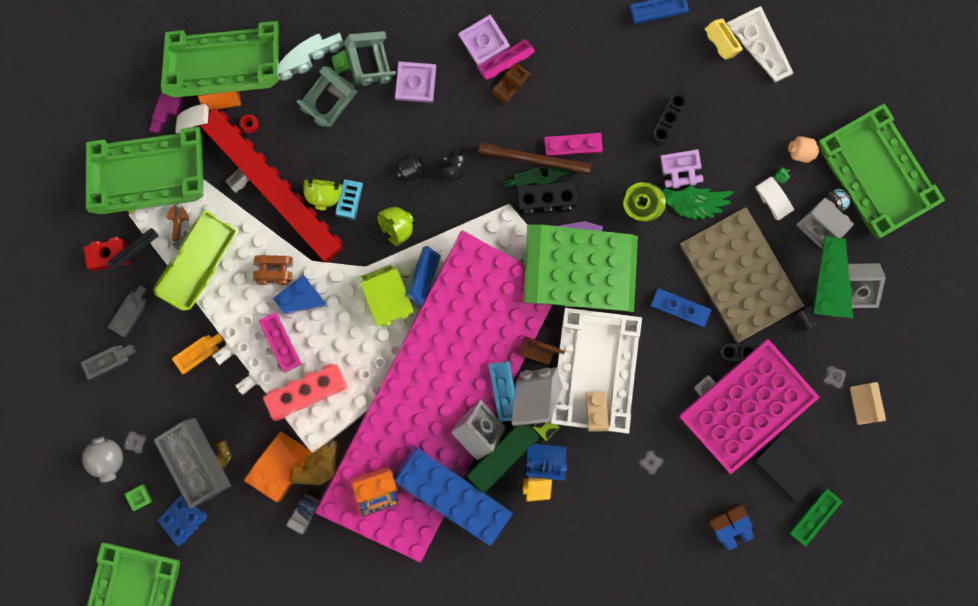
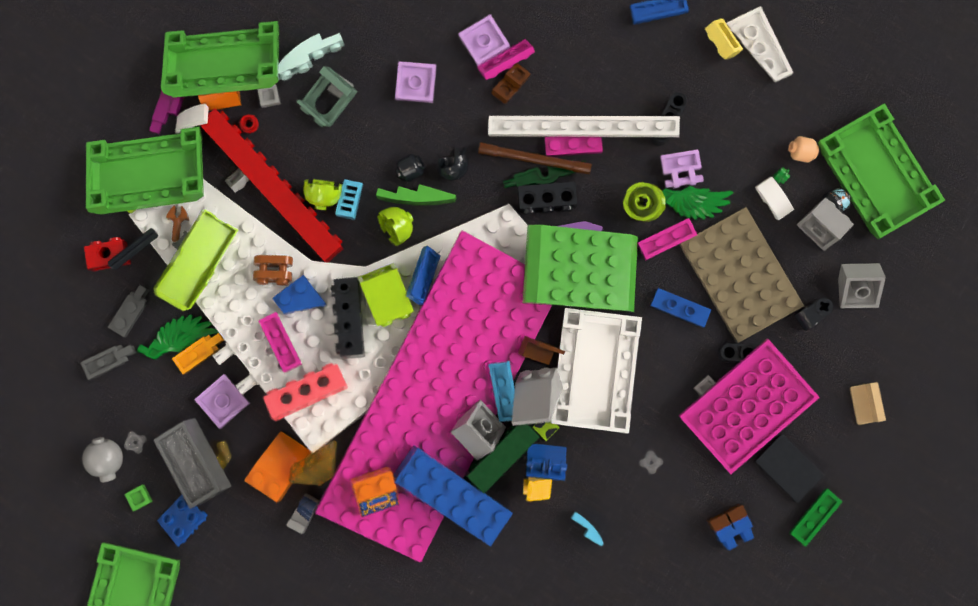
bright green plate [332,50,351,75] -> none
sand green panel [344,31,396,86] -> none
tan plate [585,391,609,432] -> none
green wing [813,236,853,318] -> none
clear plate [824,366,846,388] -> none
none -> green animal [137,314,219,360]
none -> lavender plate [194,374,250,429]
none -> light grey plate [258,84,281,108]
none -> black brick [331,277,365,359]
none -> bright green slope [376,184,456,205]
none -> white plate [488,116,680,137]
none -> medium azure slope [571,511,603,546]
none -> dark pink plate [637,218,697,261]

